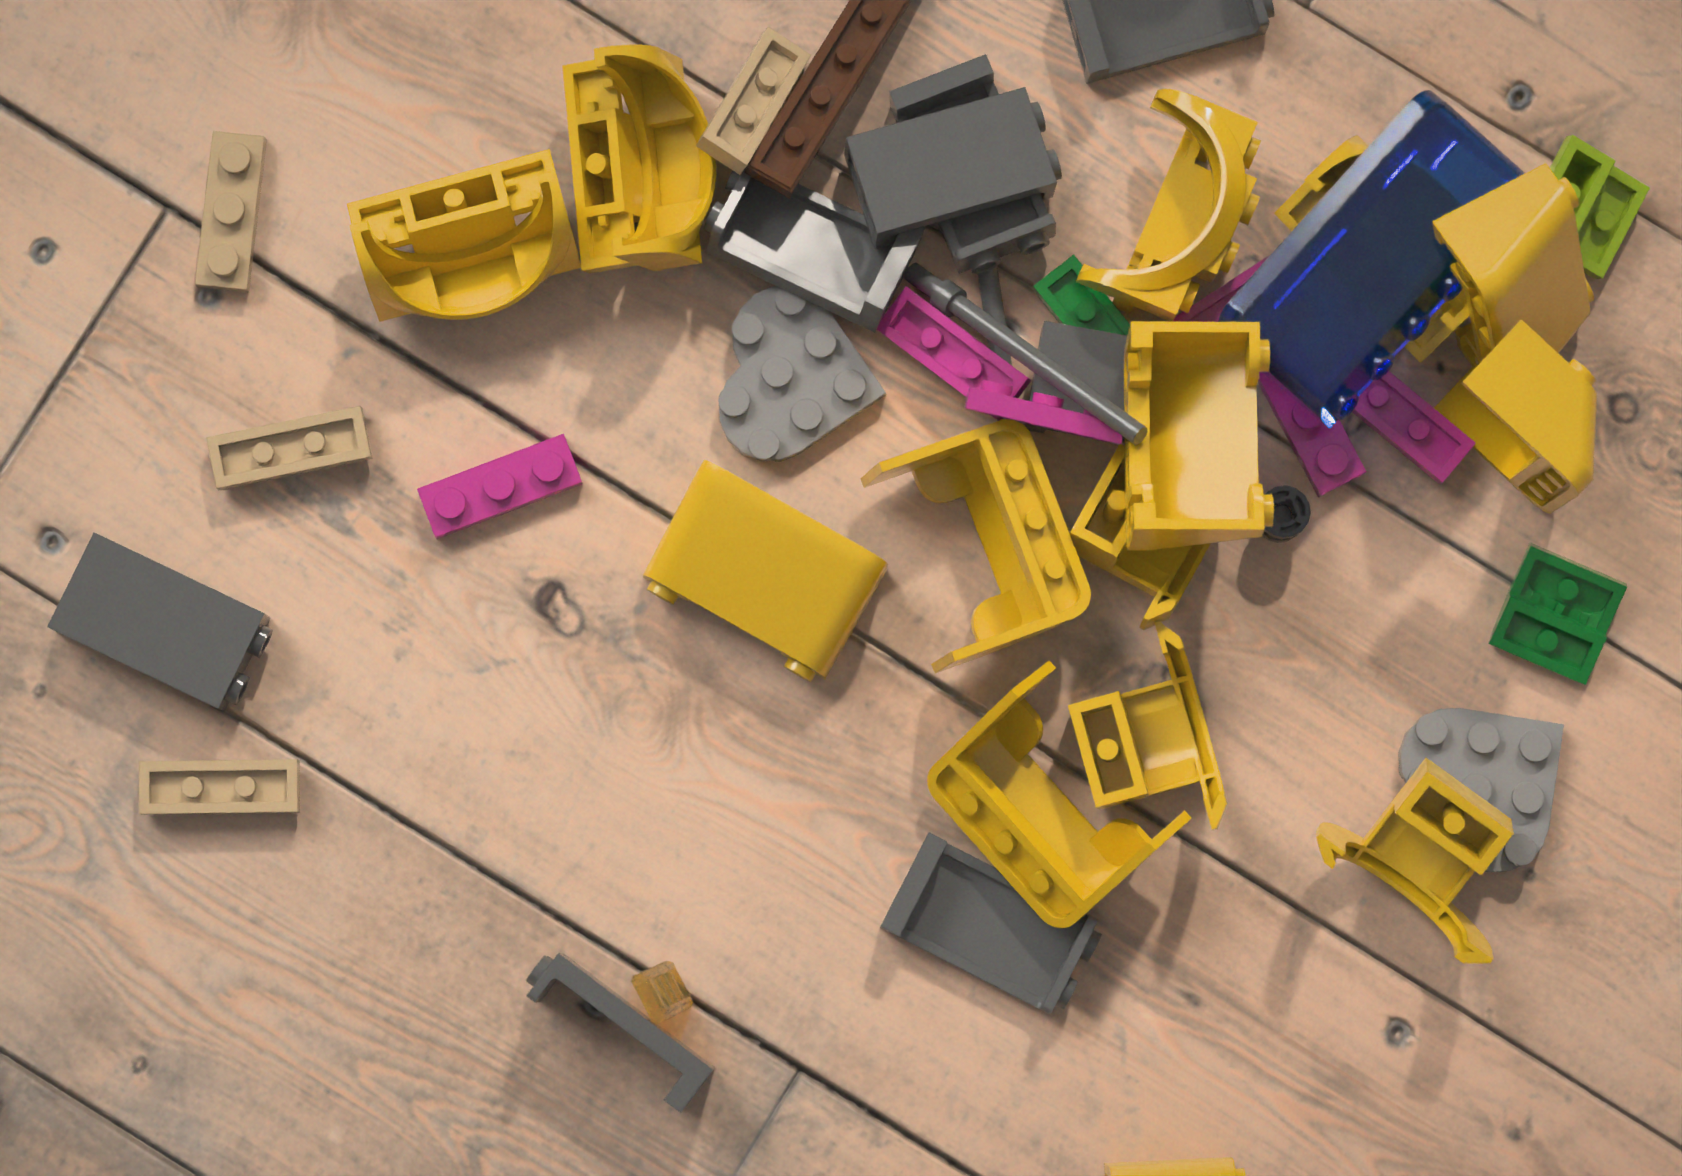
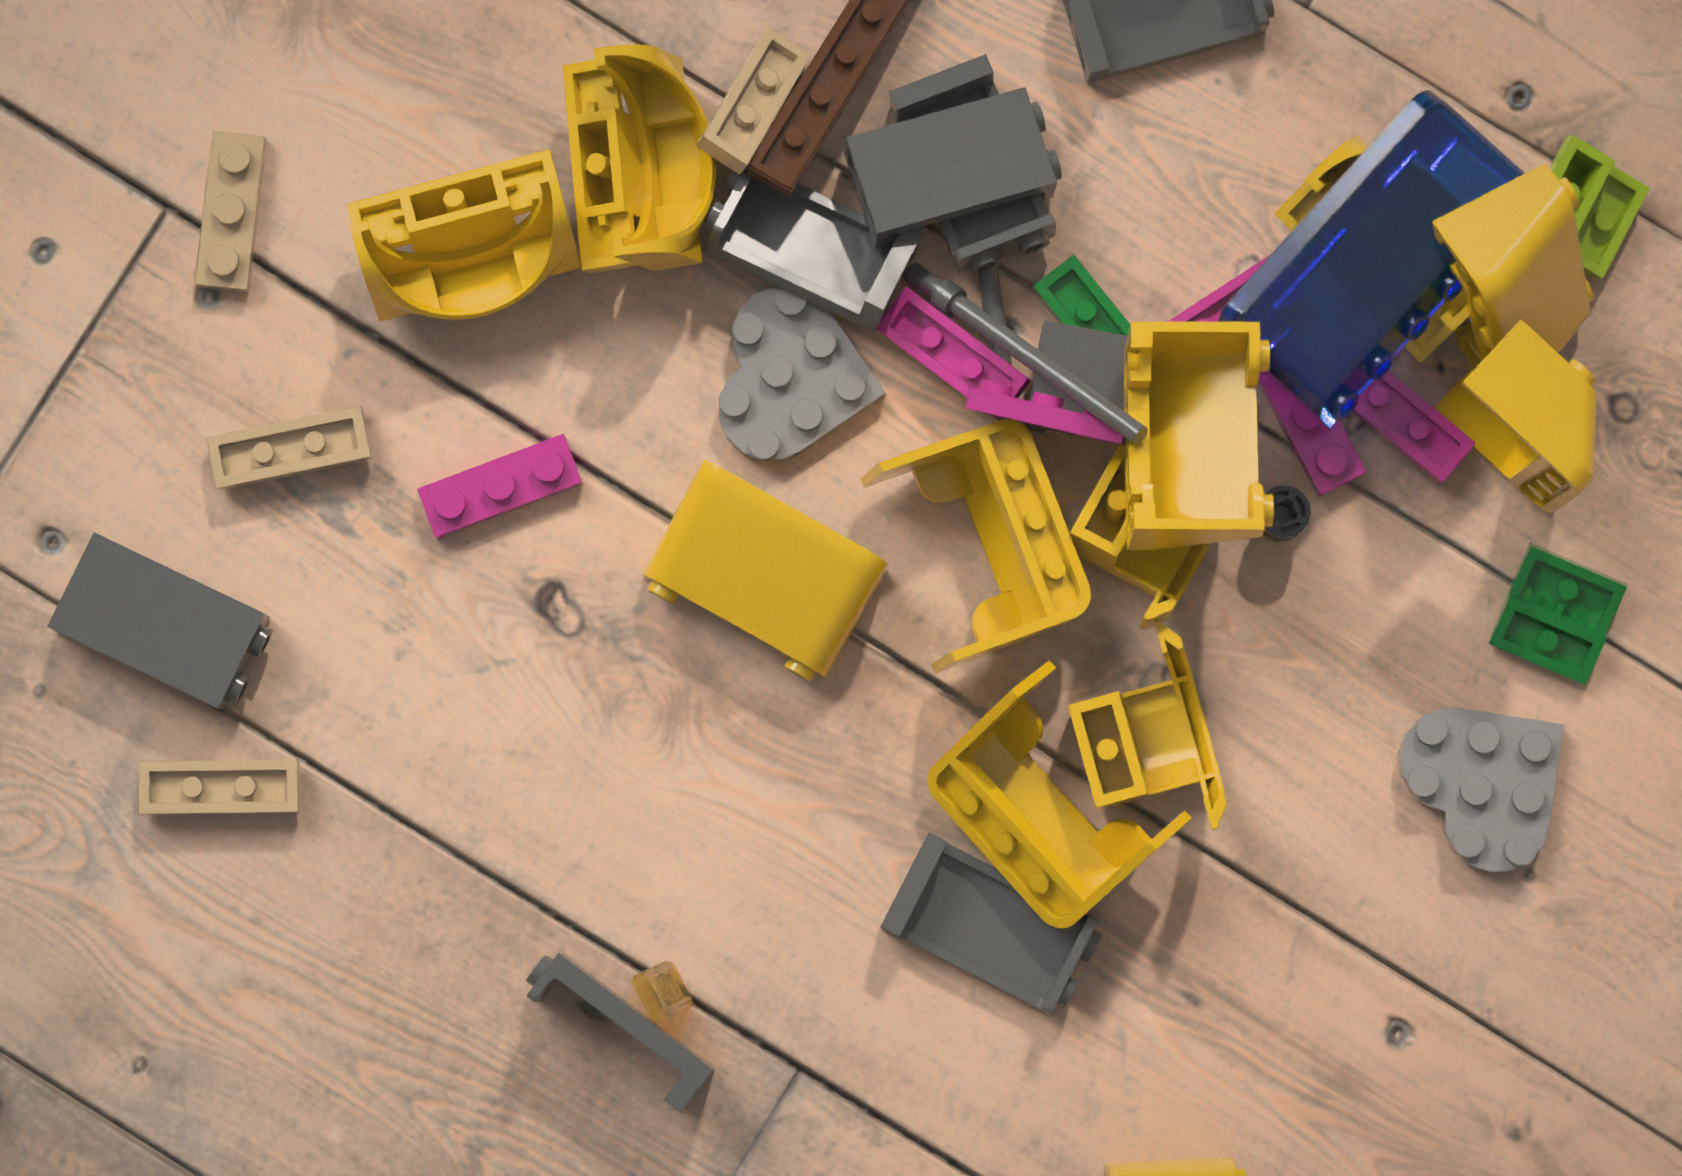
yellow piece [1076,89,1261,322] -> none
yellow piece [1316,757,1514,964] -> none

